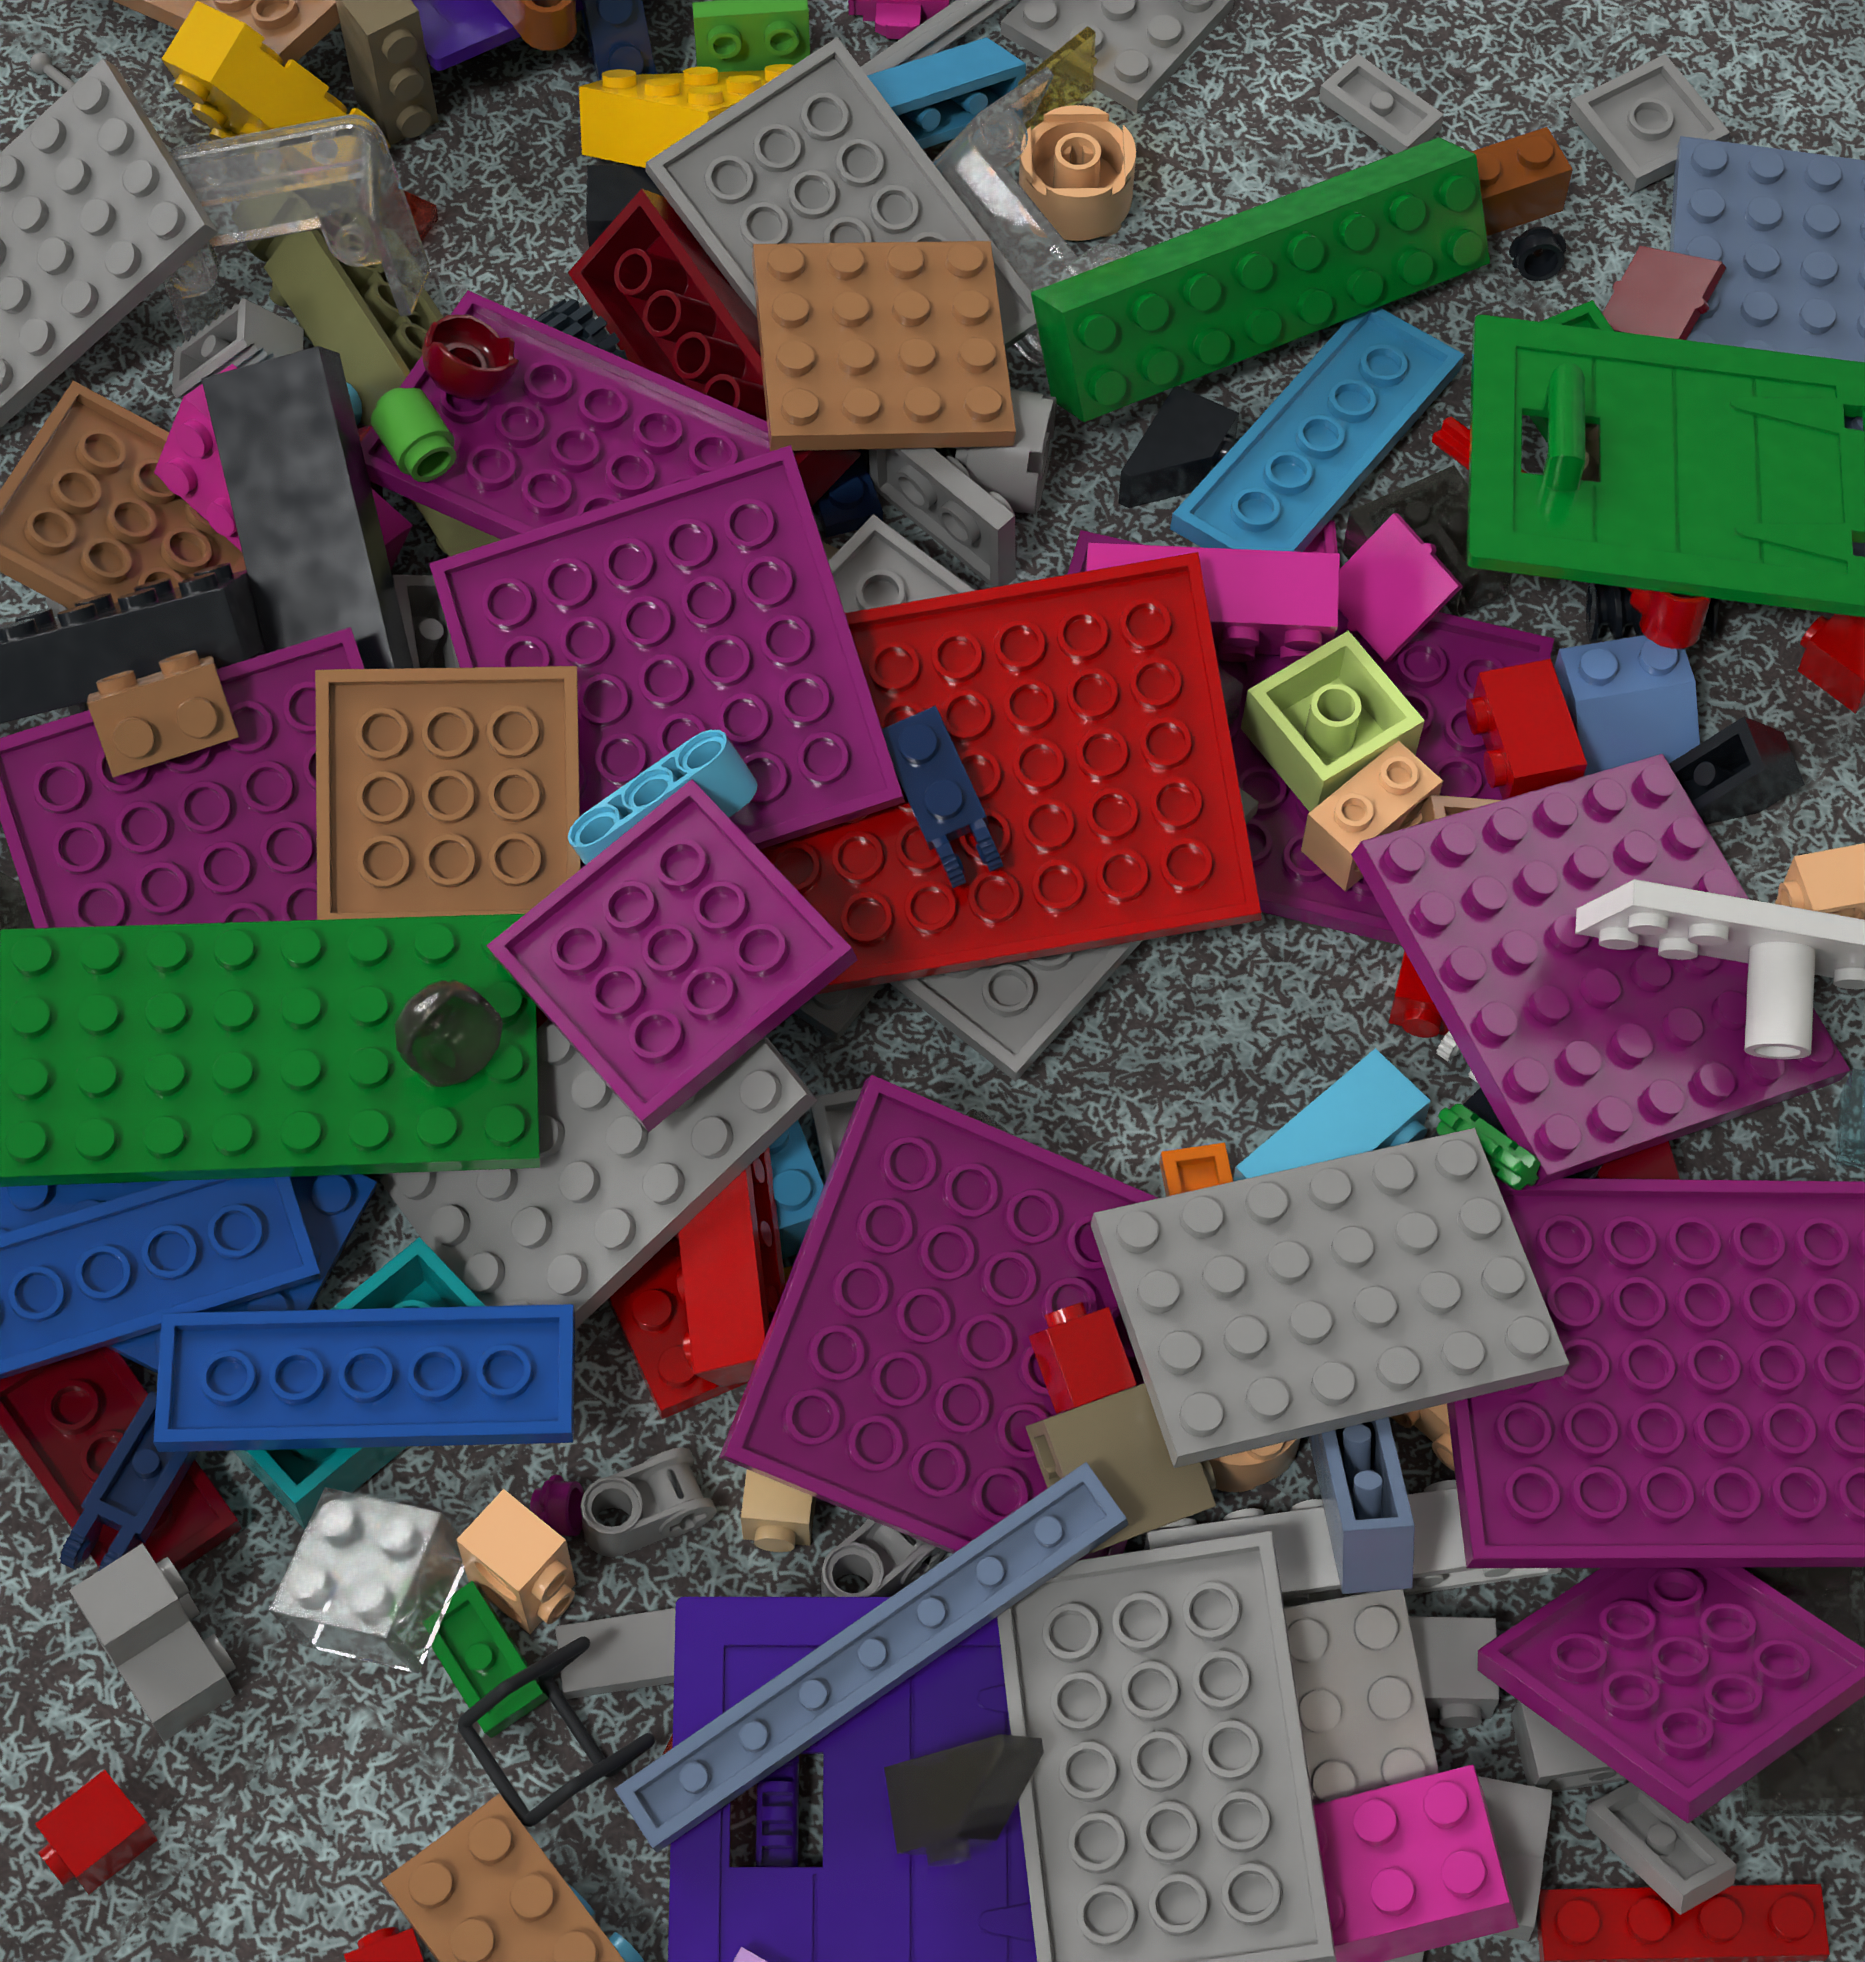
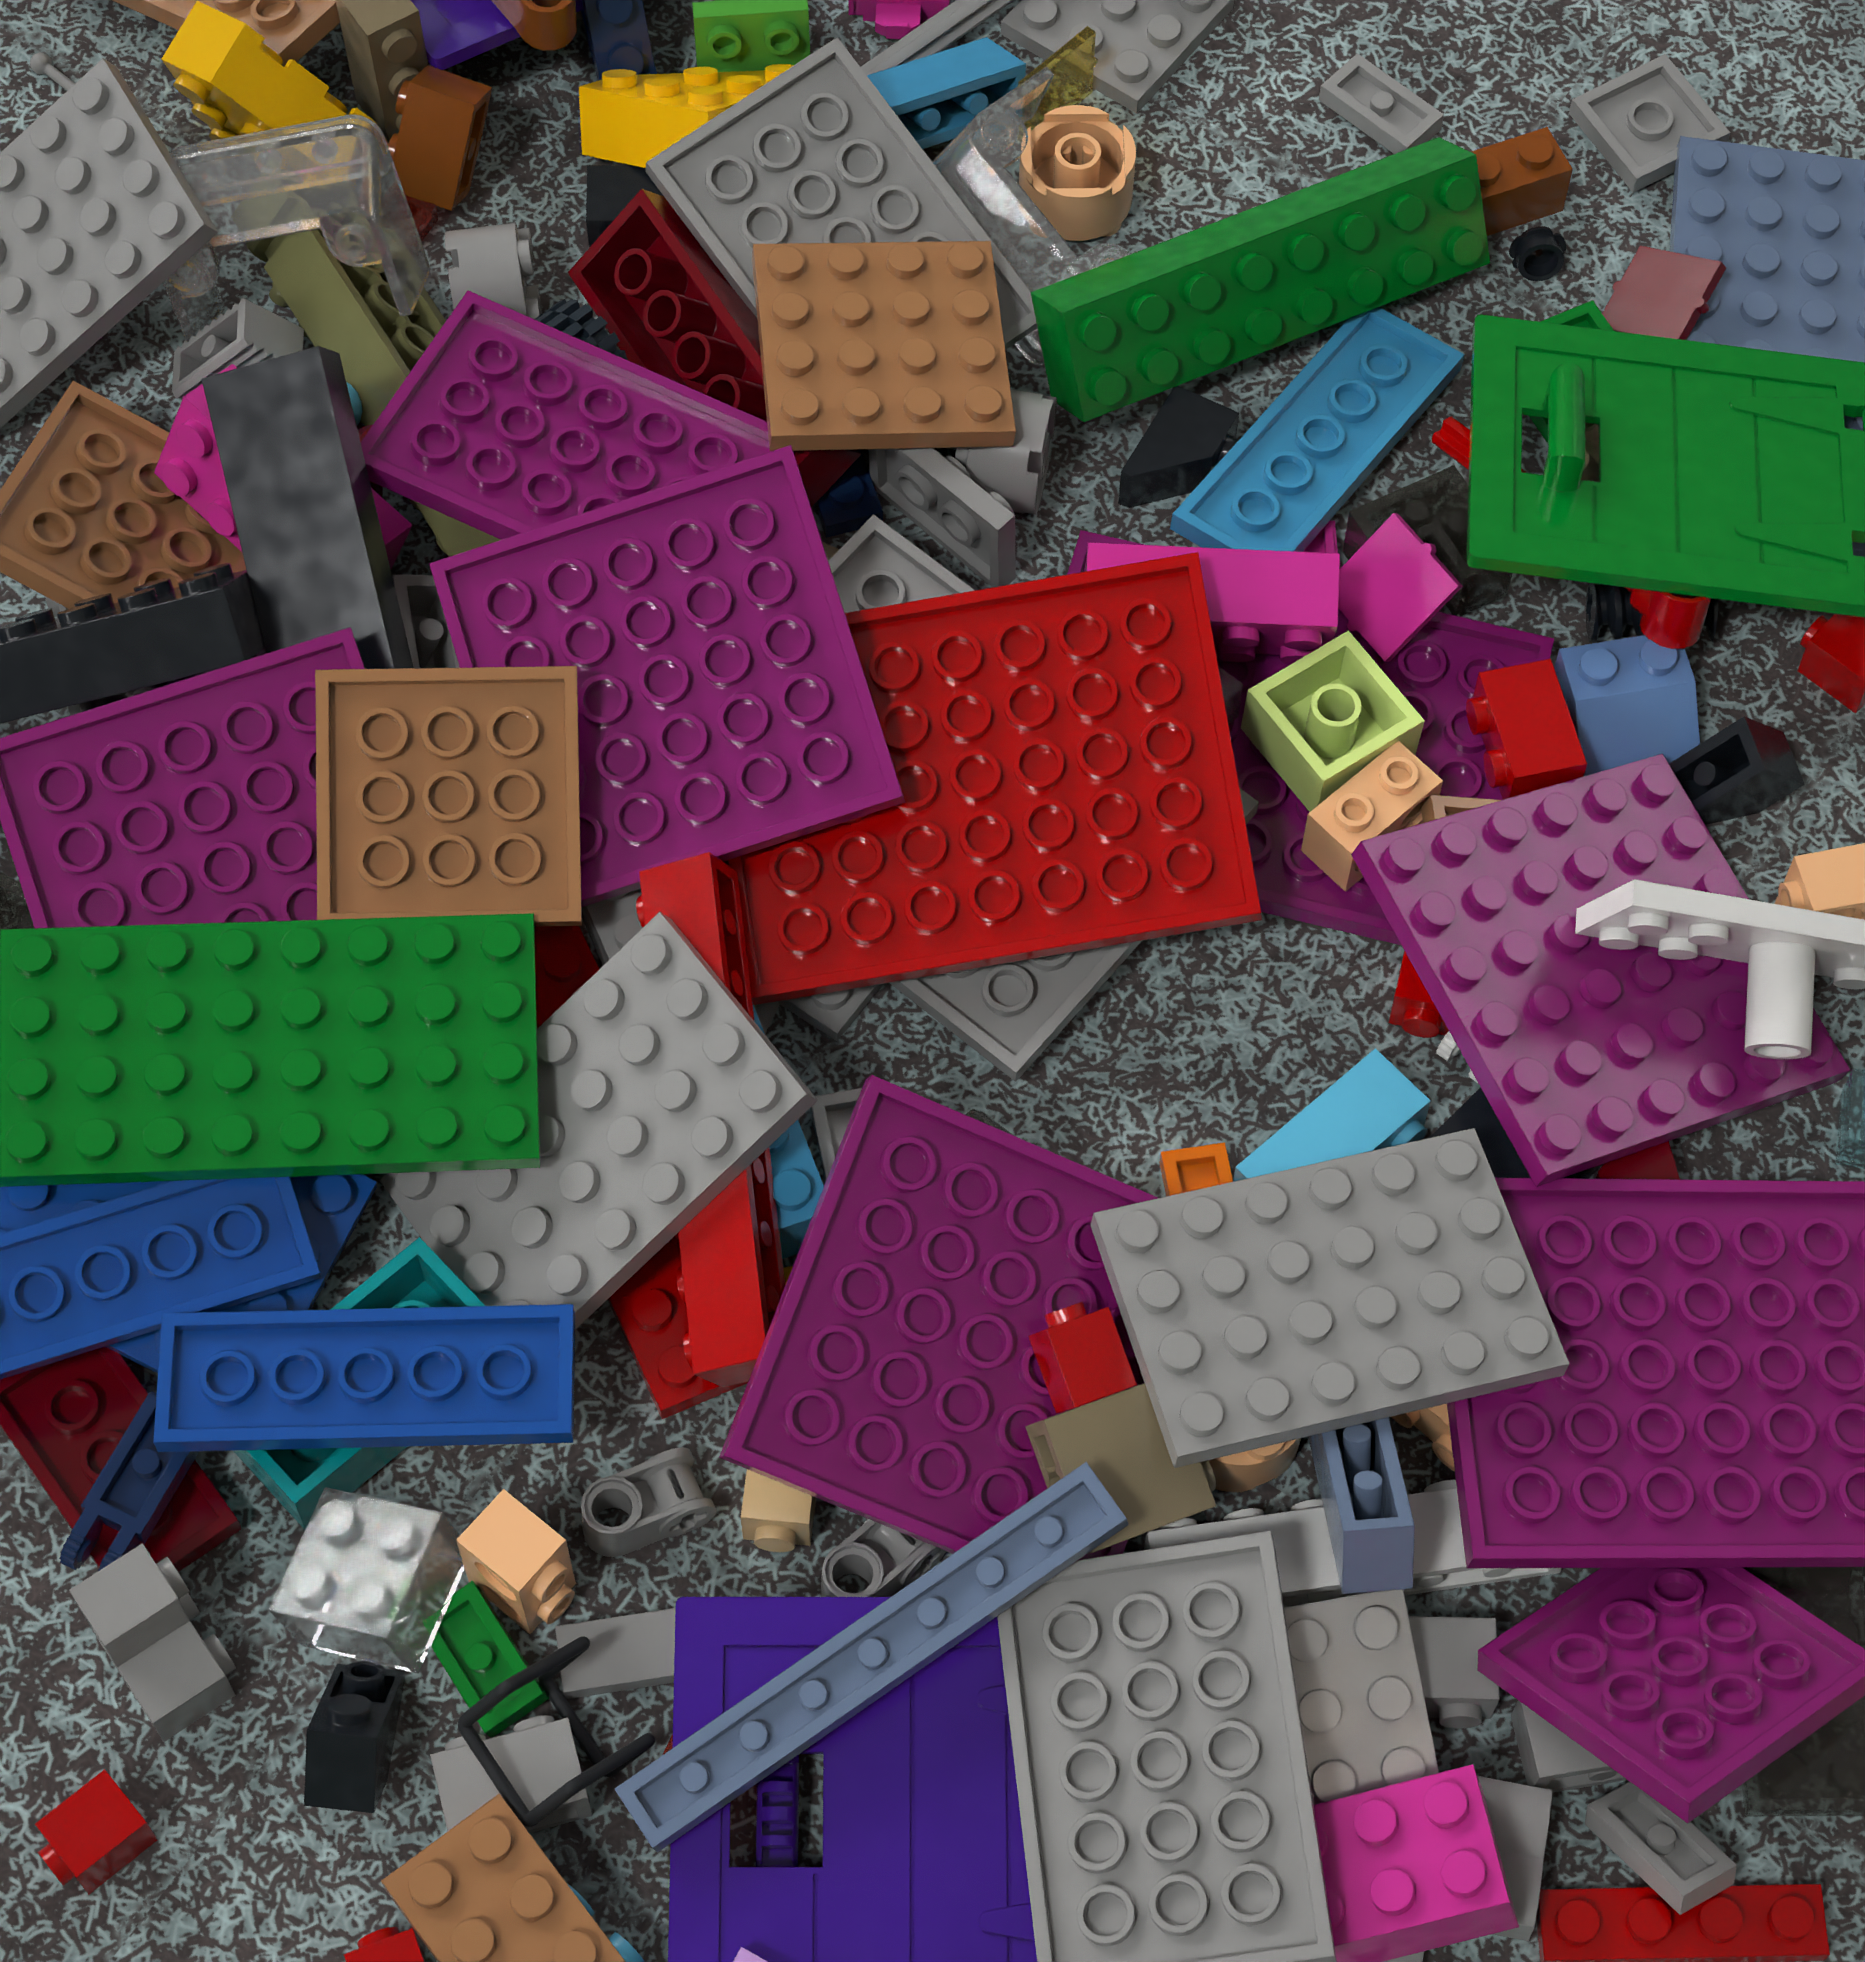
medium nougat bracket [87,650,239,777] -> none
bright green brick [370,388,456,482] -> none
clear smoke hair [394,979,503,1087] -> none
dark red hair [422,315,519,401] -> none
magenta plate [486,779,858,1132] -> none
magenta plate [530,1474,584,1536] -> none
medium azure beam [568,729,758,865] -> none
dark blue hinge [882,705,1003,888] -> none
clear smoke slope [884,1734,1044,1866] -> none
green axle [1436,1104,1541,1190] -> none
none -> black slope [304,1661,405,1813]
none -> dark orange brick [384,65,493,211]
none -> light grey brick [430,1715,592,1833]
none -> light grey brick [445,222,542,319]

